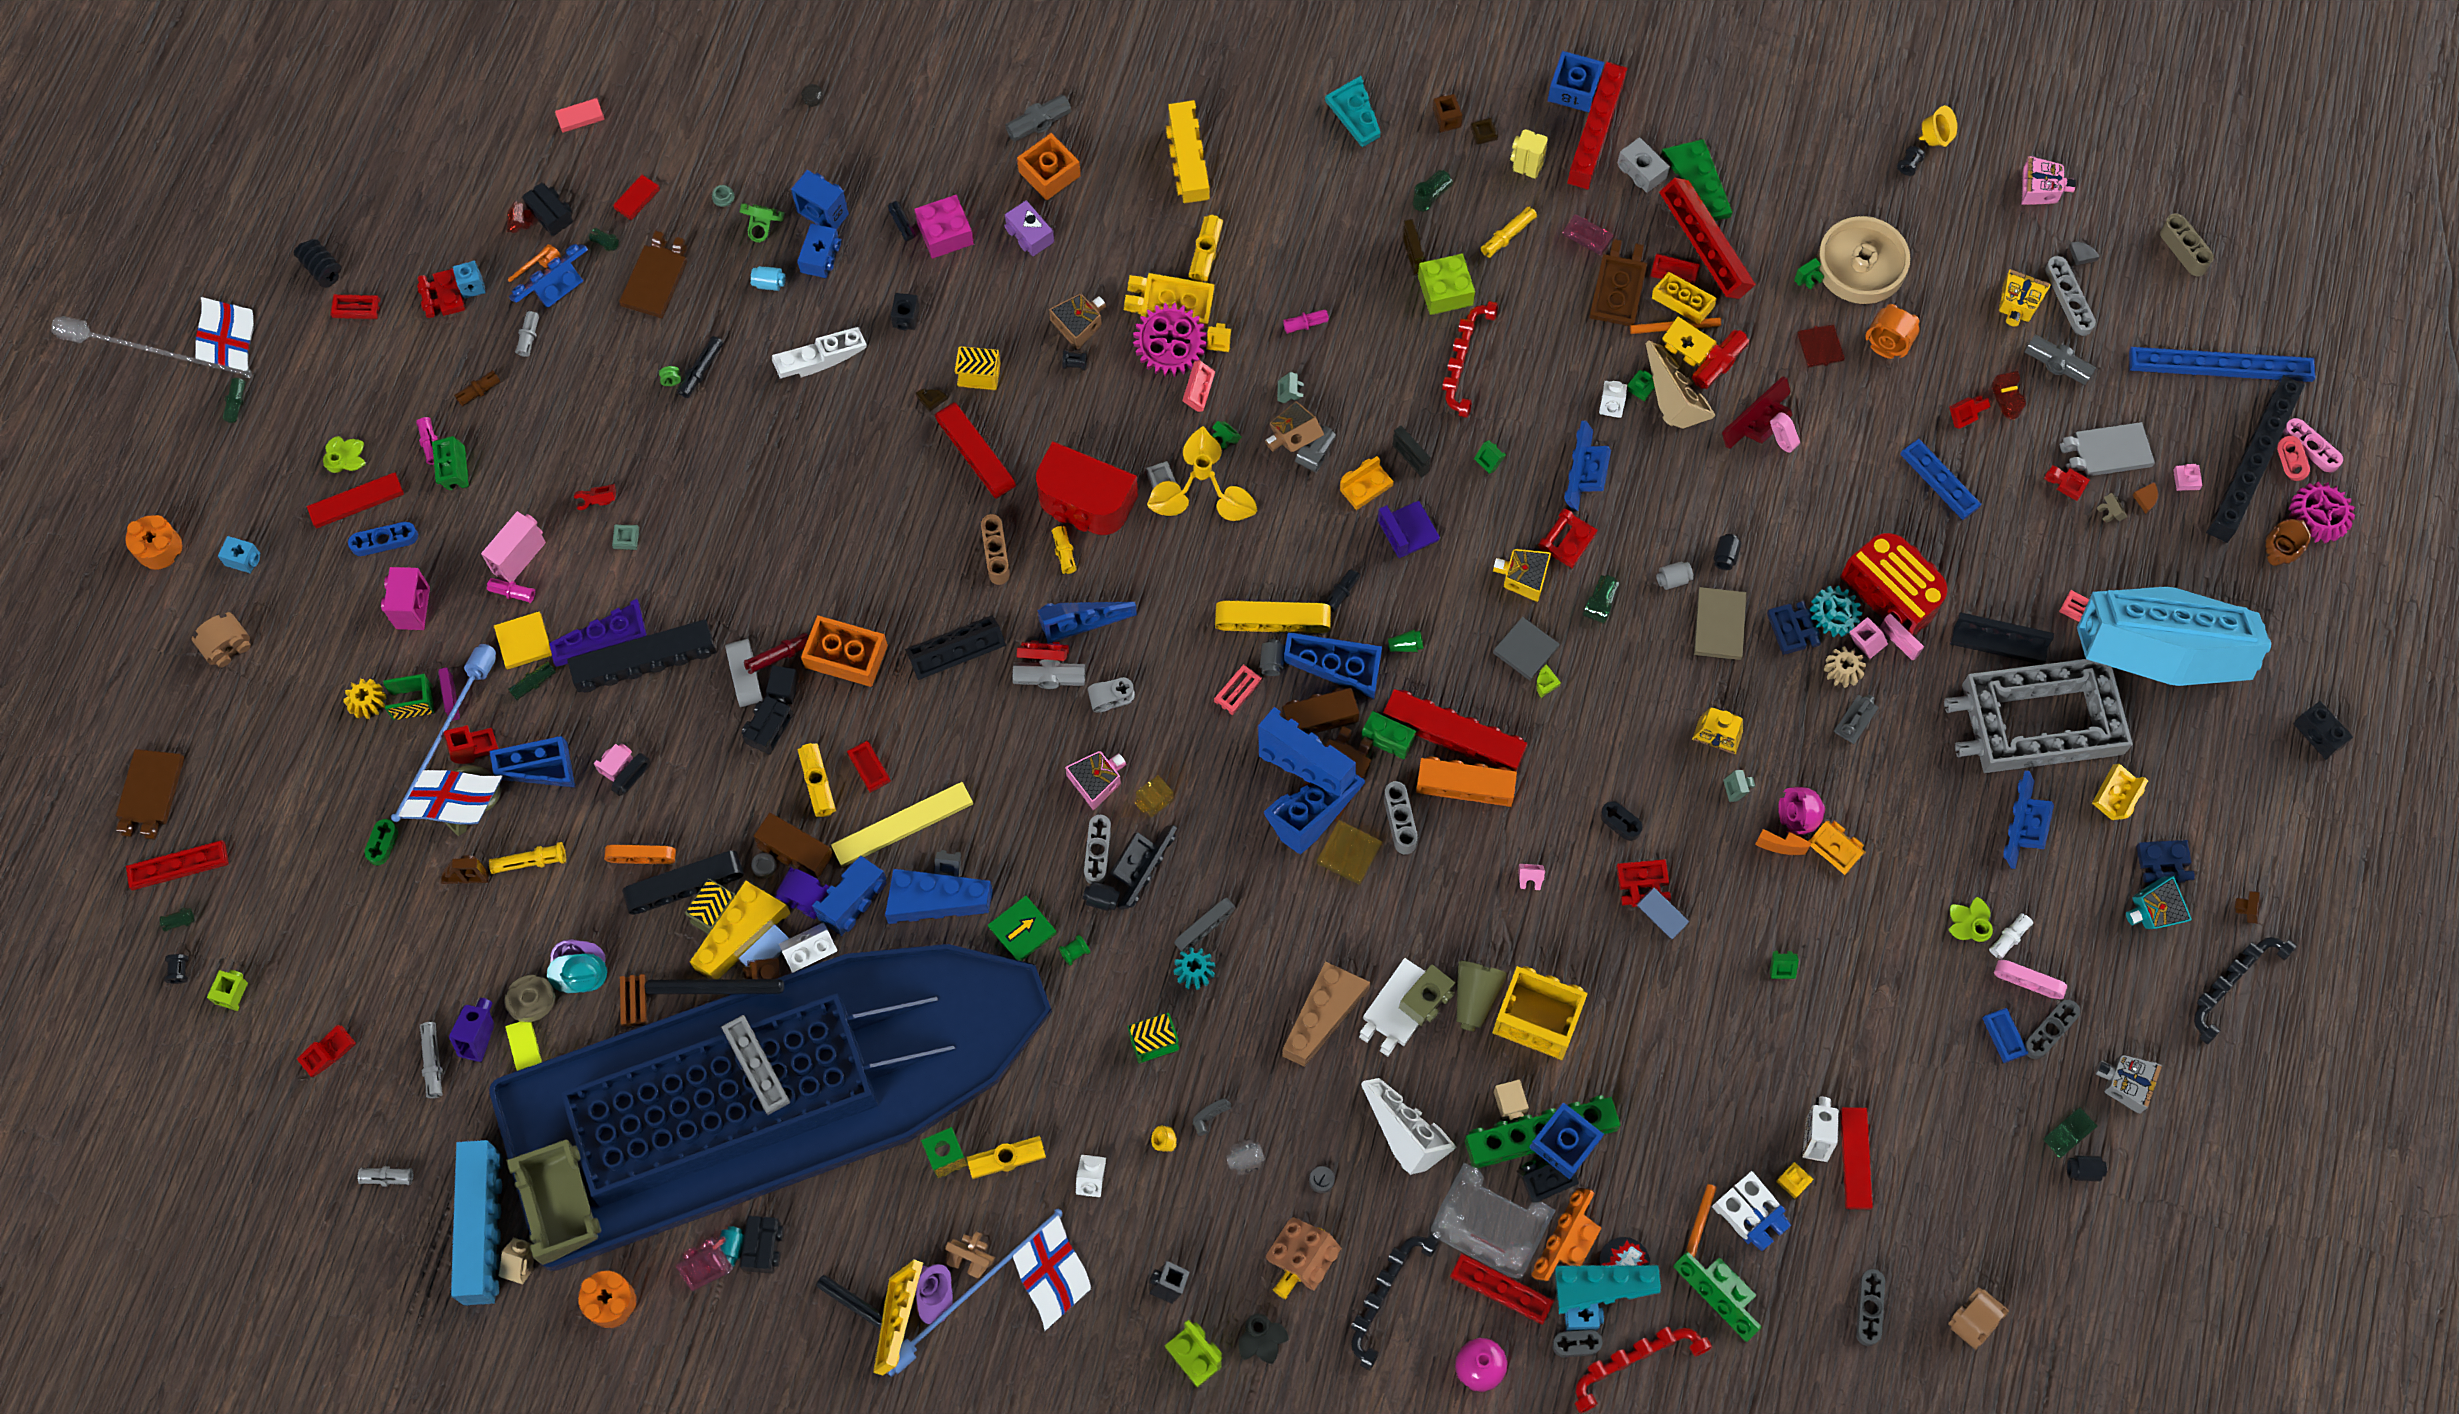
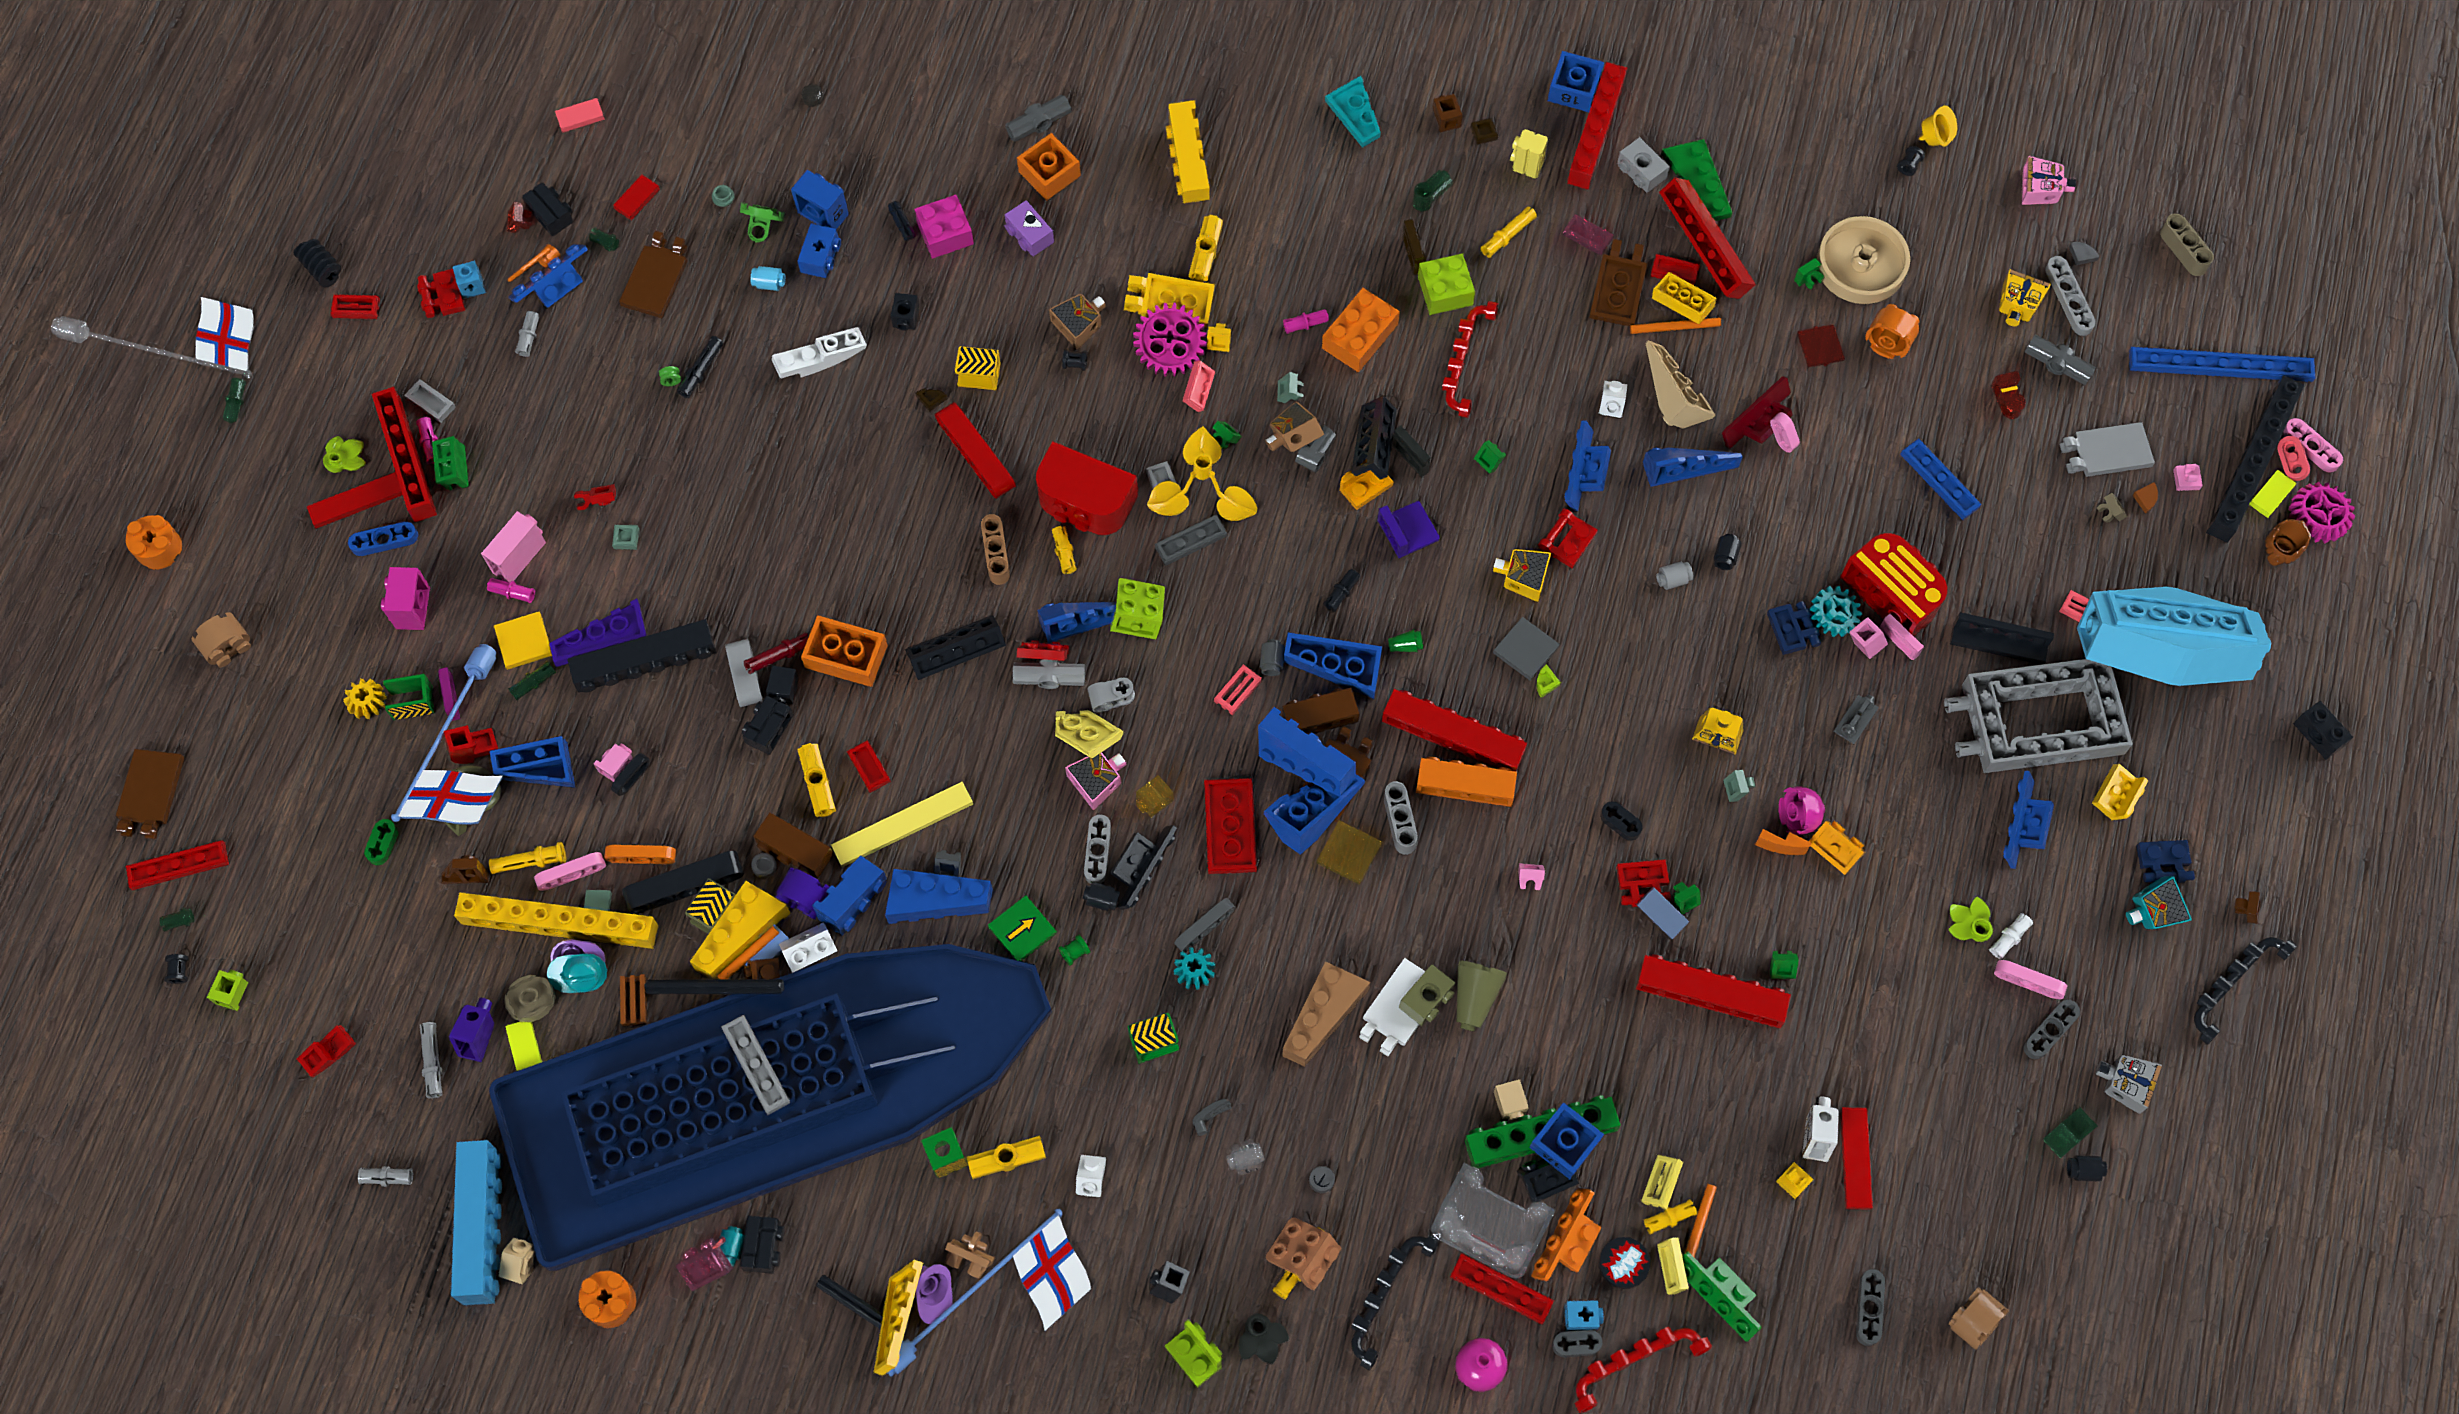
dark azure brick [218,536,260,573] -> none
reddish brown pin [454,370,501,407] -> none
olive windscreen [507,1140,601,1265] -> none
yellow tile [1151,1125,1177,1152] -> none
yellow beam [1215,601,1331,633] -> none
green brick [1361,711,1416,760] -> none
white wedge [1361,1078,1456,1175] -> none
yellow container [1492,966,1588,1060] -> none
teal wing [1555,1265,1661,1314] -> none
clear green piece [1582,575,1620,624] -> none
green tile [1627,370,1655,402] -> none
yellow brick [1662,317,1717,367] -> none
red piece [1692,329,1750,389] -> none
dark tan tile [1694,587,1746,660] -> none
white hips [1712,1171,1791,1251] -> none
tan gear [1824,646,1866,688] -> none
red plate [1949,395,1991,429] -> none
blue tile [1982,1008,2028,1063] -> none
red plate [2044,465,2090,501] -> none
none -> red brick [372,387,437,522]
none -> light grey tile [404,379,456,423]
none -> yellow brick [454,893,658,949]
none -> bright pink beam [534,852,606,891]
none -> sand green tile [584,890,612,911]
none -> orange bar [717,926,779,979]
none -> light yellow tile [1055,710,1123,758]
none -> lime bracket [1110,578,1165,640]
none -> dark grey tile [1155,514,1227,566]
none -> red tile [1204,778,1257,874]
none -> orange brick [1322,288,1400,373]
none -> black fence [1351,396,1397,480]
none -> red brick [1635,954,1791,1029]
none -> light yellow tile [1641,1155,1683,1209]
none -> blue wedge [1643,448,1742,487]
none -> yellow pin [1644,1199,1697,1235]
none -> light yellow tile [1657,1238,1689,1295]
none -> green tile [1673,882,1701,915]
none -> neon yellow tile [2249,470,2297,518]

